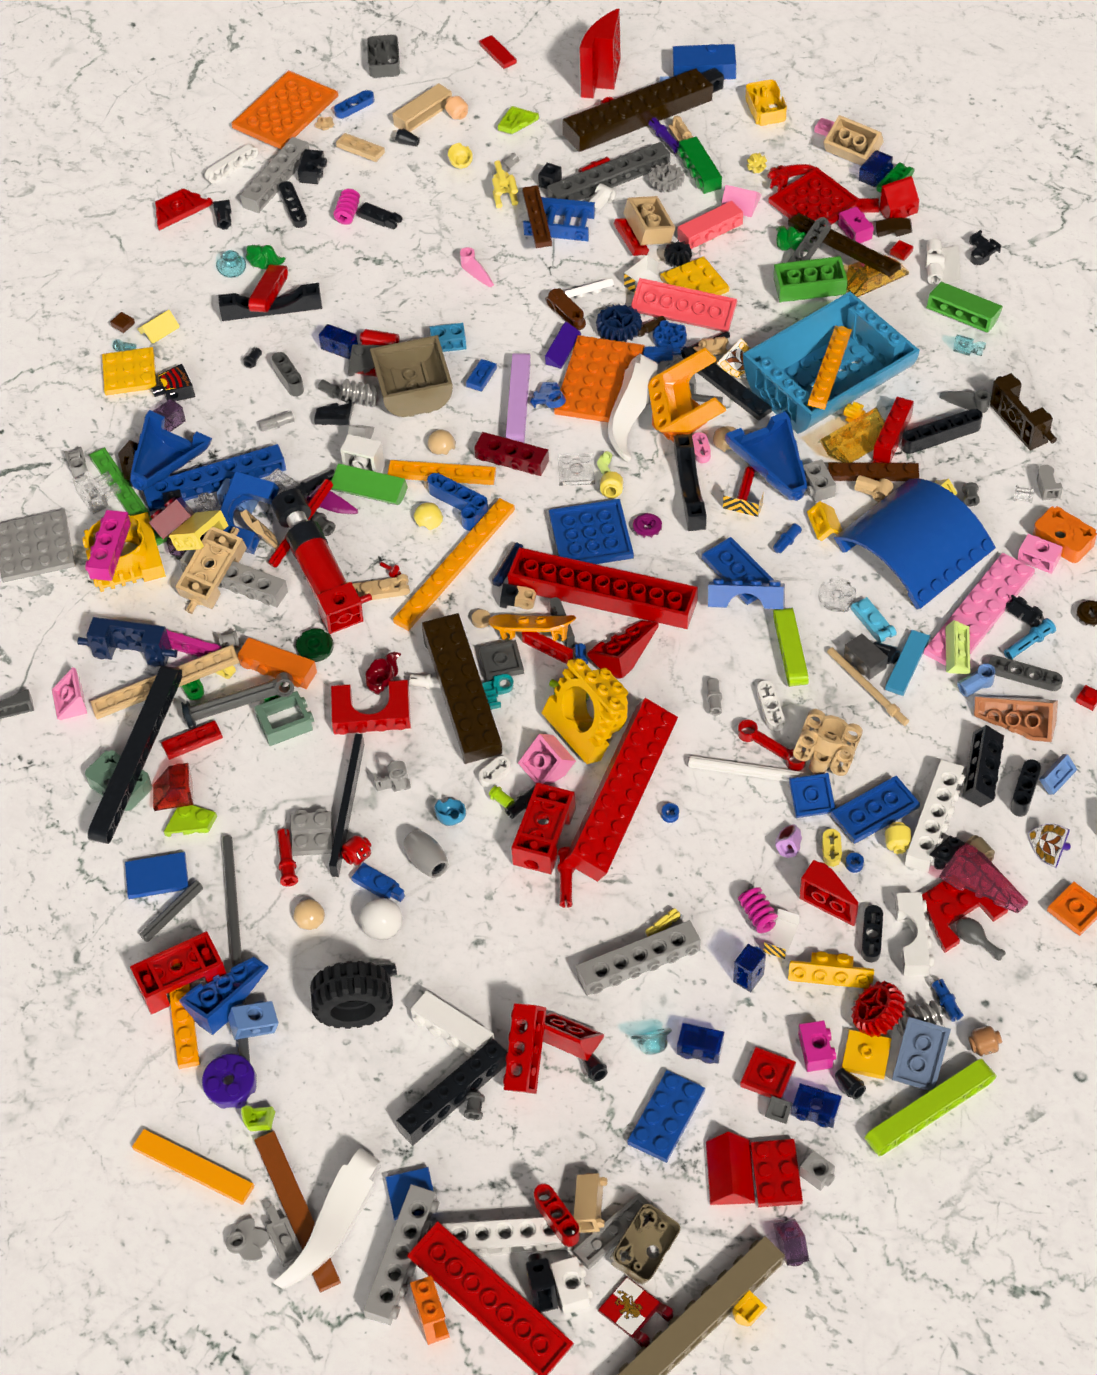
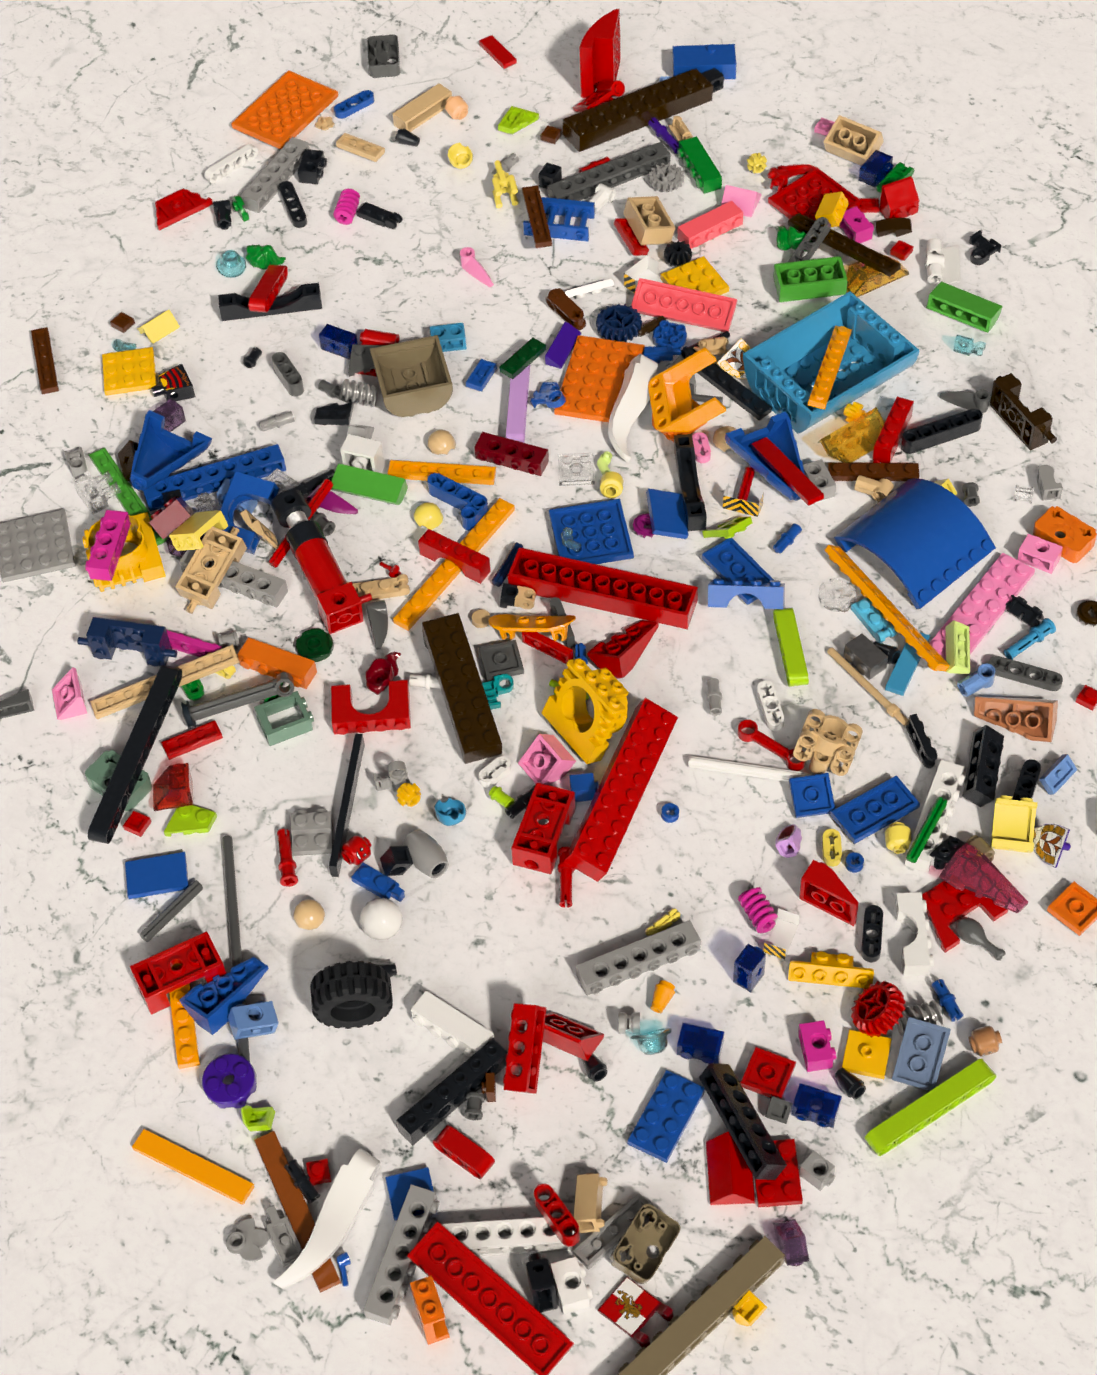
yellow axle [745,79,787,126] -> none
yellow panel [807,501,843,541] -> none
none -> reddish brown plate [31,327,59,395]
none -> red plate [123,811,152,837]
none -> green plate [232,195,249,222]
none -> black pin [284,1159,320,1204]
none -> red plate [306,1158,332,1186]
none -> blue hand [337,1252,351,1287]
none -> dark grey piece [366,600,388,650]
none -> black brick [380,846,413,876]
none -> yellow gear [396,783,421,807]
none -> red arch [418,528,491,584]
none -> red beam [432,1125,495,1179]
none -> reddish brown plate [482,1073,496,1102]
none -> dark green plate [499,337,546,379]
none -> reddish brown plate [541,125,562,144]
none -> clear light blue arm [561,527,581,552]
none -> blue brick [570,773,599,802]
none -> red piece [573,80,625,112]
none -> light grey wheel [618,1012,640,1034]
none -> blue tile [646,488,689,539]
none -> light orange cone [651,980,675,1013]
none -> black brick [699,1063,787,1180]
none -> lime wing [702,516,753,539]
none -> red tile [751,437,824,506]
none -> yellow brick [815,191,848,227]
none -> light orange plate [825,545,950,671]
none -> black hinge [906,714,938,769]
none -> green axle [906,797,947,863]
none -> light yellow panel [990,795,1038,853]

